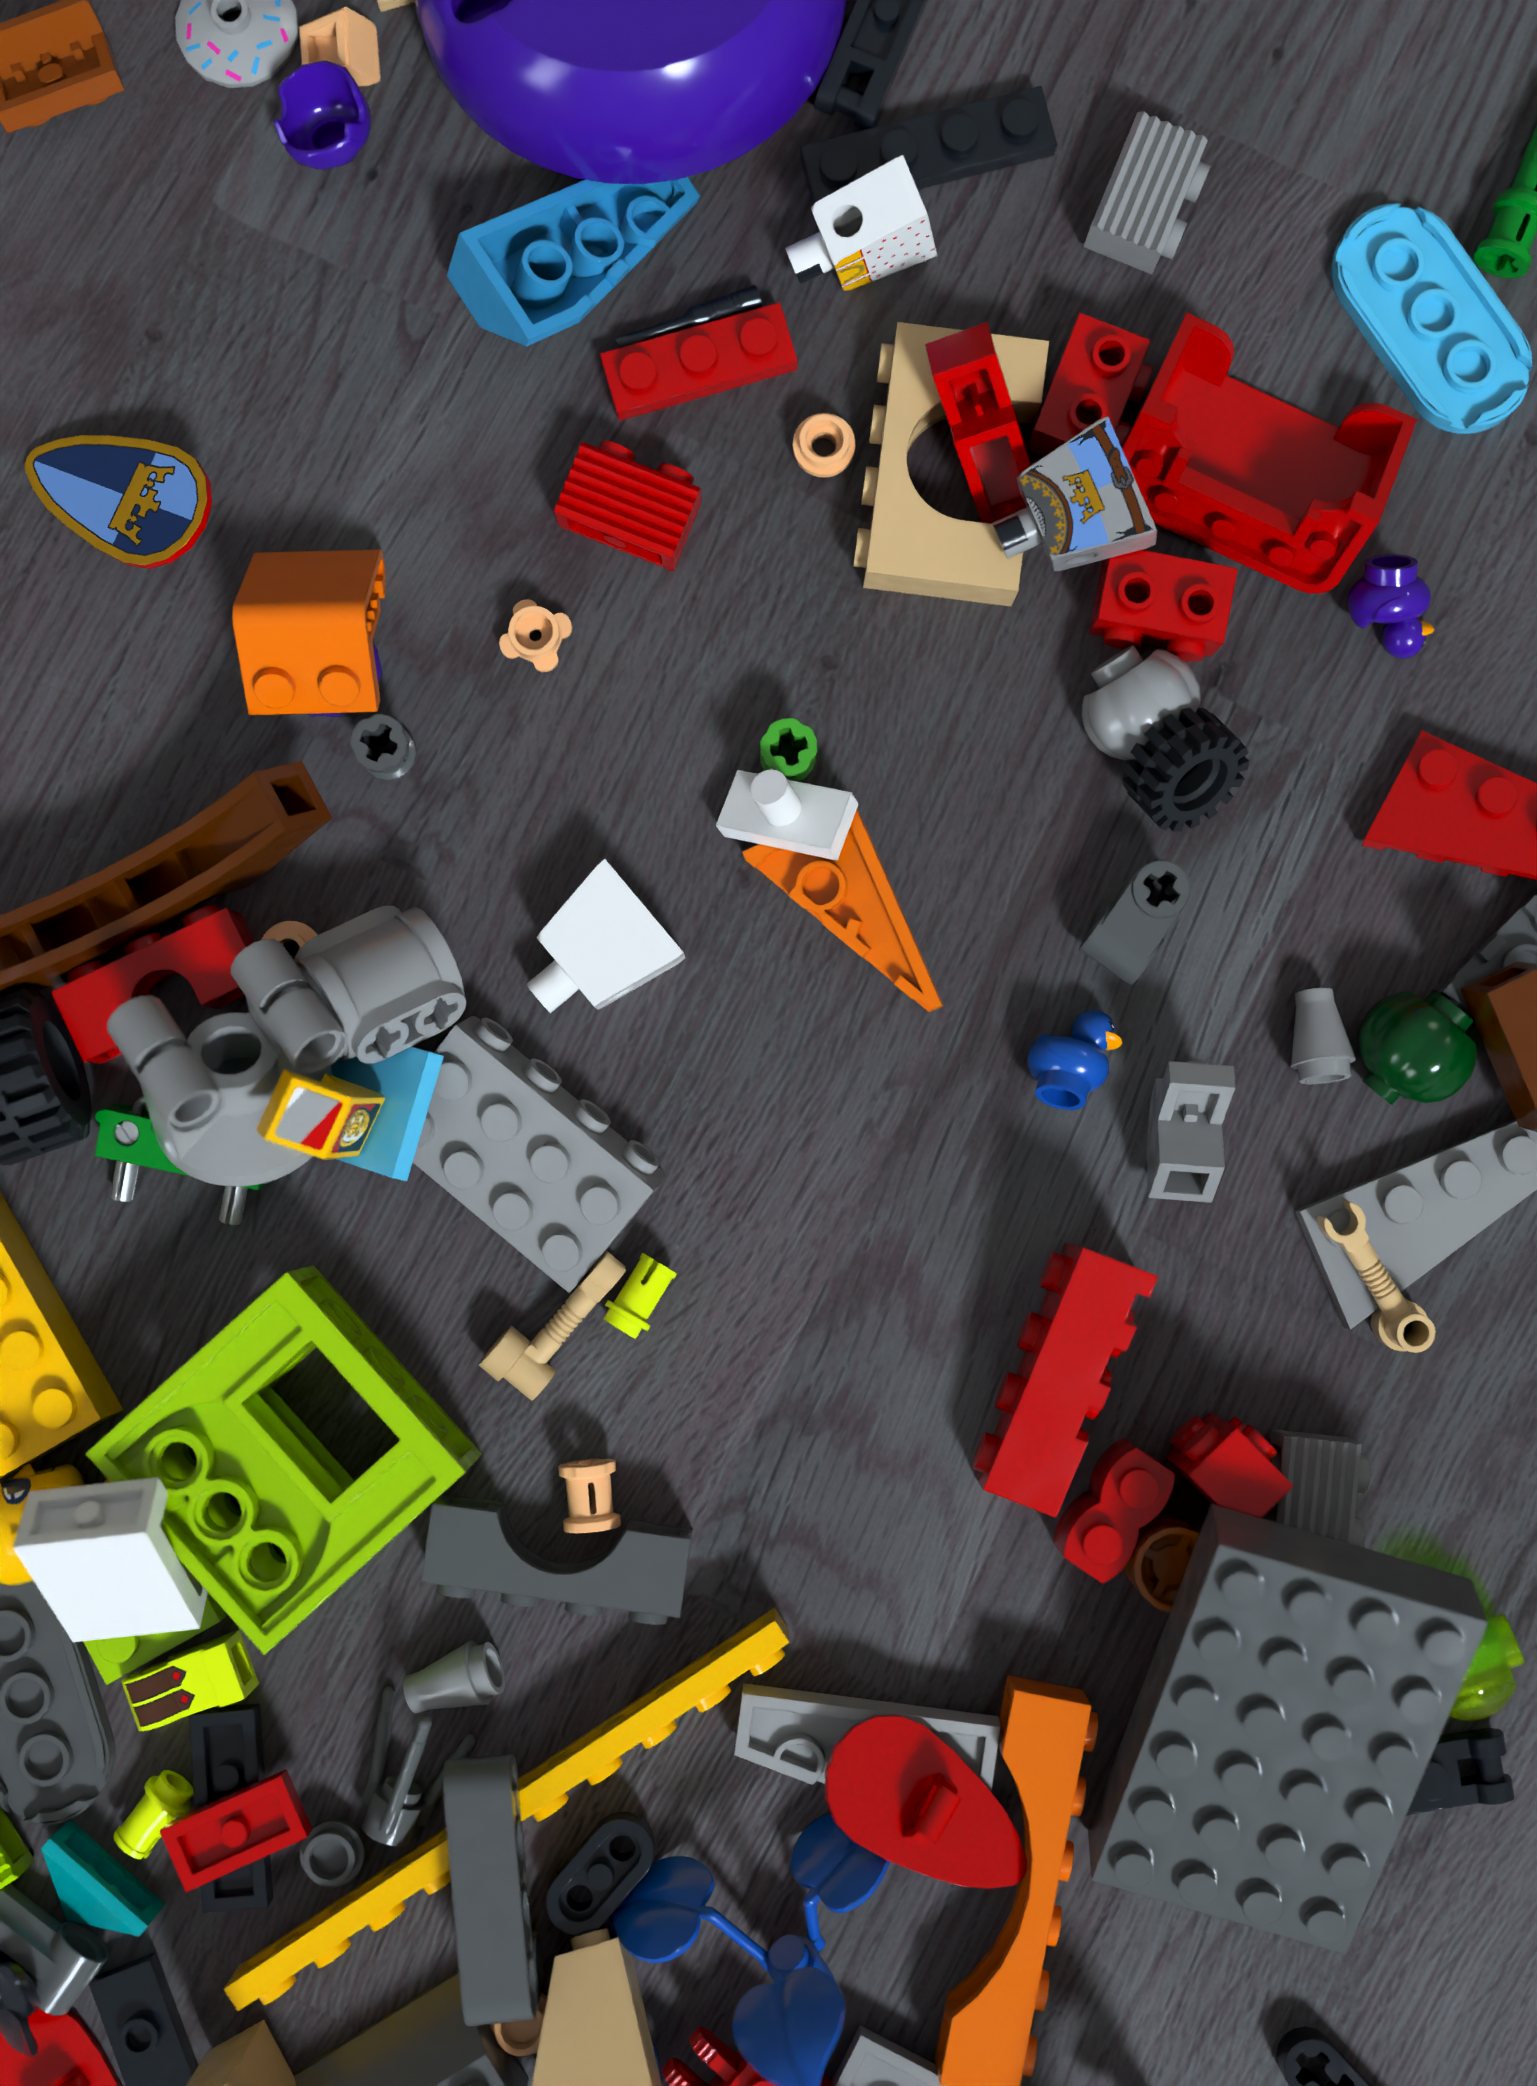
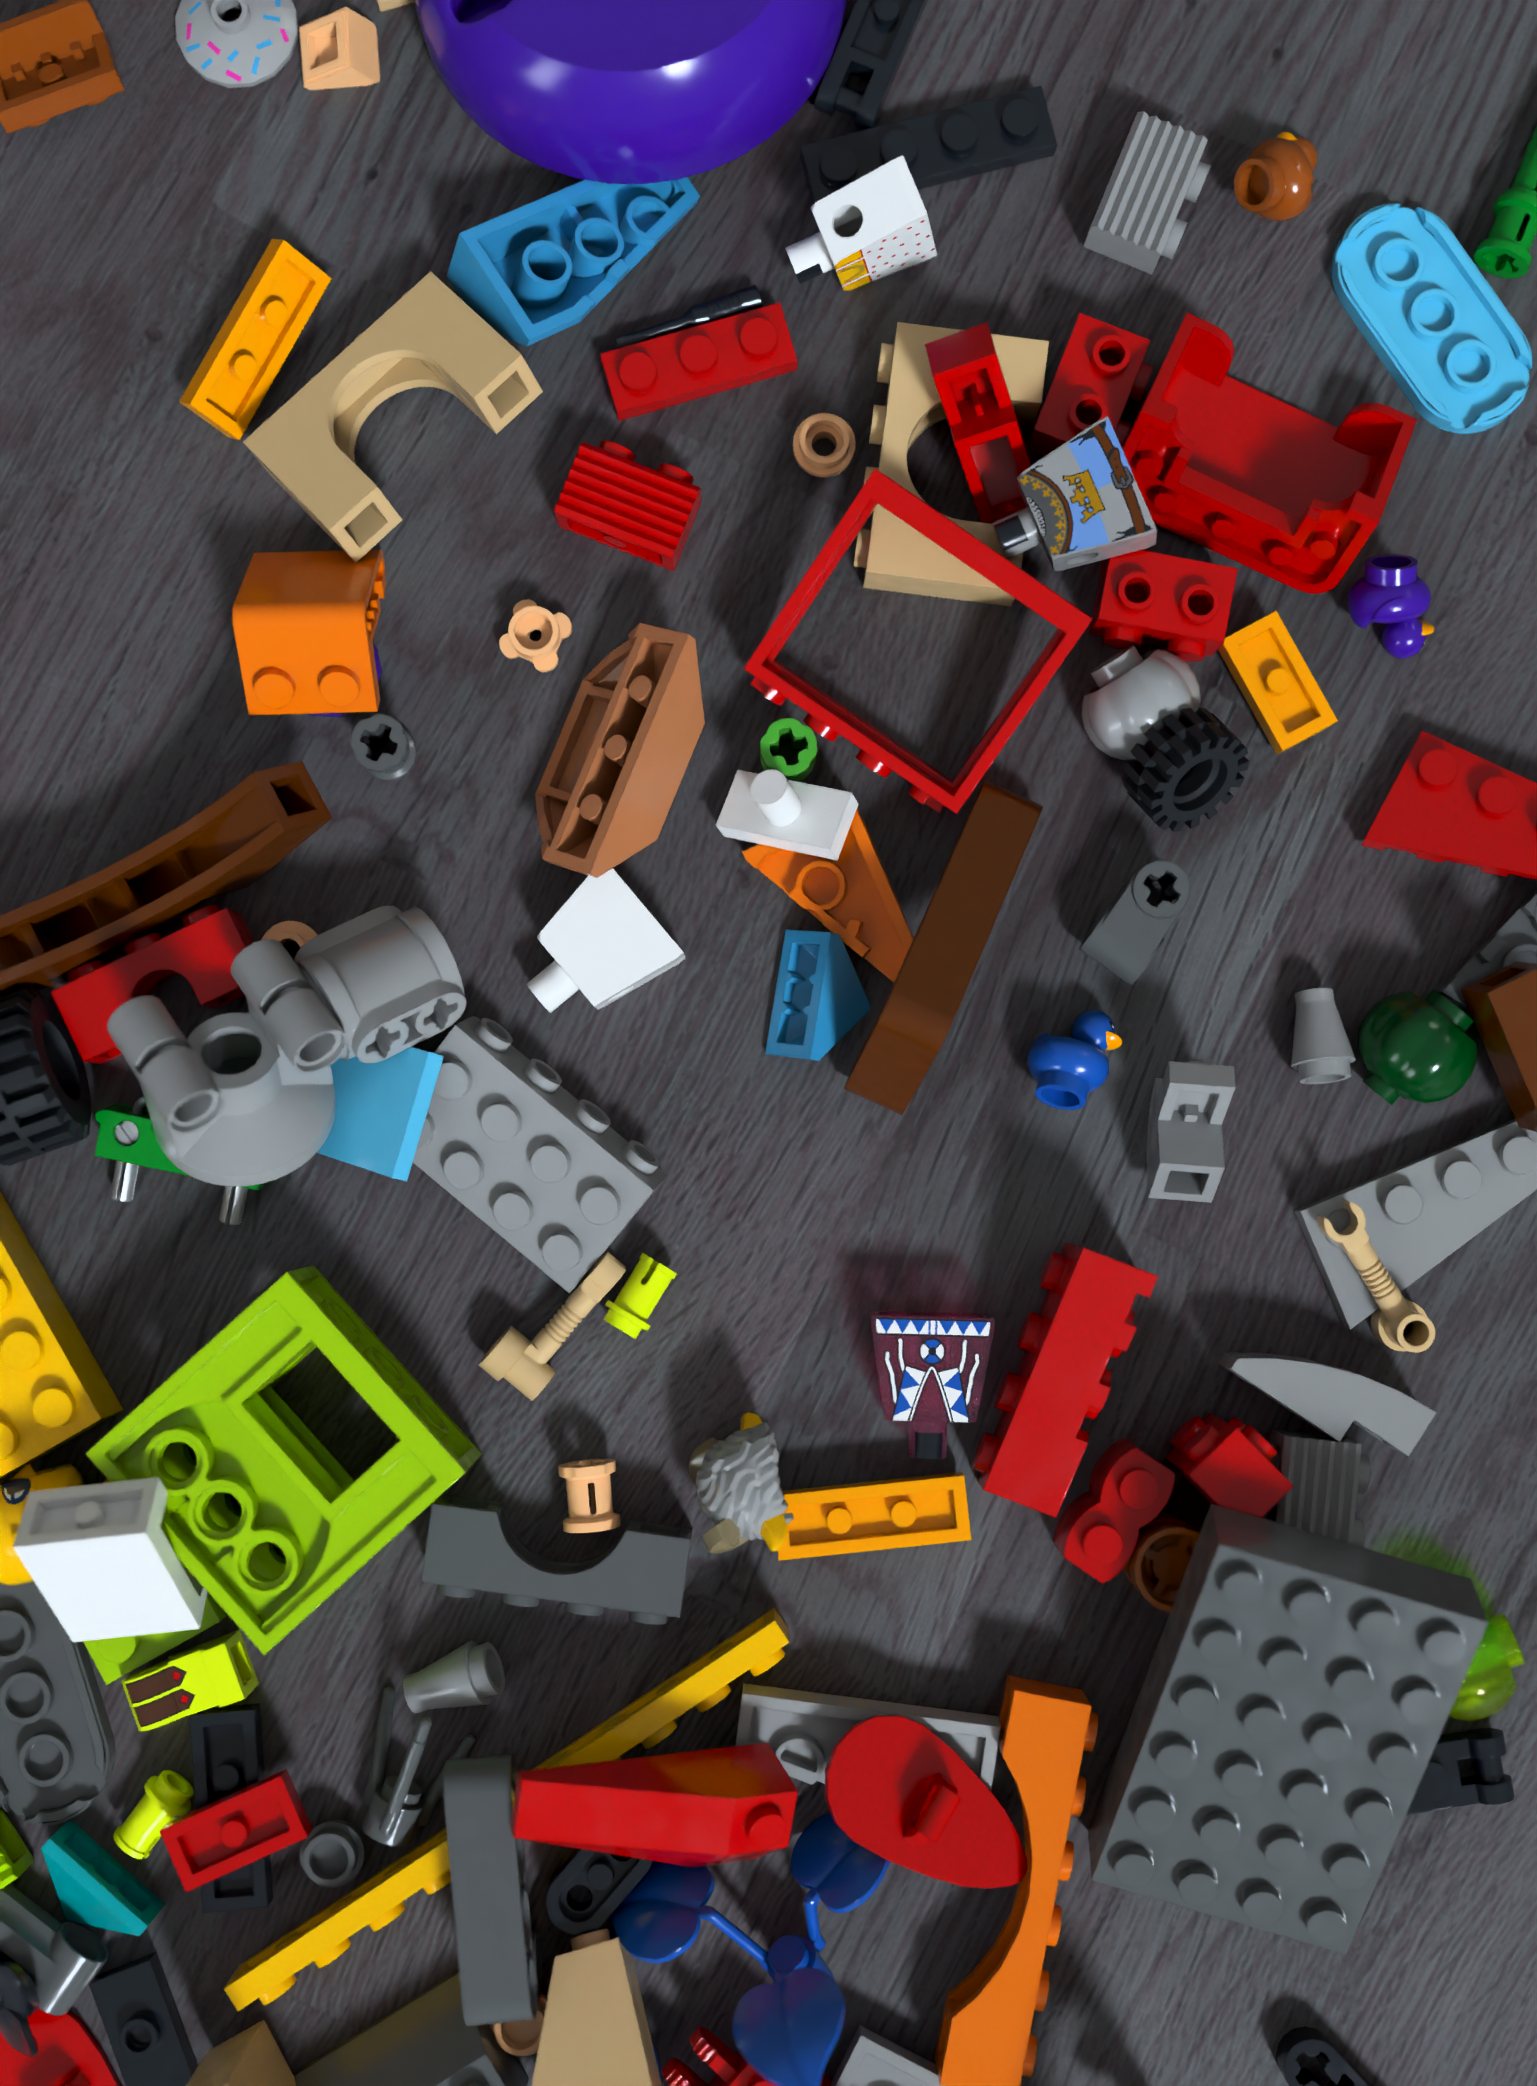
shield [25,435,212,569] -> none
slope [256,1069,386,1159] -> none
dark purple hair [274,60,371,170] -> none
none -> light orange plate [179,239,332,440]
none -> tan arch [243,271,543,563]
none -> red wedge [510,1742,798,1868]
none -> nougat wedge [535,623,705,878]
none -> light grey hair [689,1412,794,1554]
none -> red window [744,469,1092,814]
none -> dark azure slope [765,930,872,1061]
none -> light orange plate [778,1472,971,1561]
none -> reddish brown beam [844,780,1043,1115]
none -> torso [868,1310,995,1459]
none -> light orange plate [1218,611,1338,755]
none -> light grey slope [1218,1352,1437,1456]
none -> dark orange animal [1234,132,1318,222]

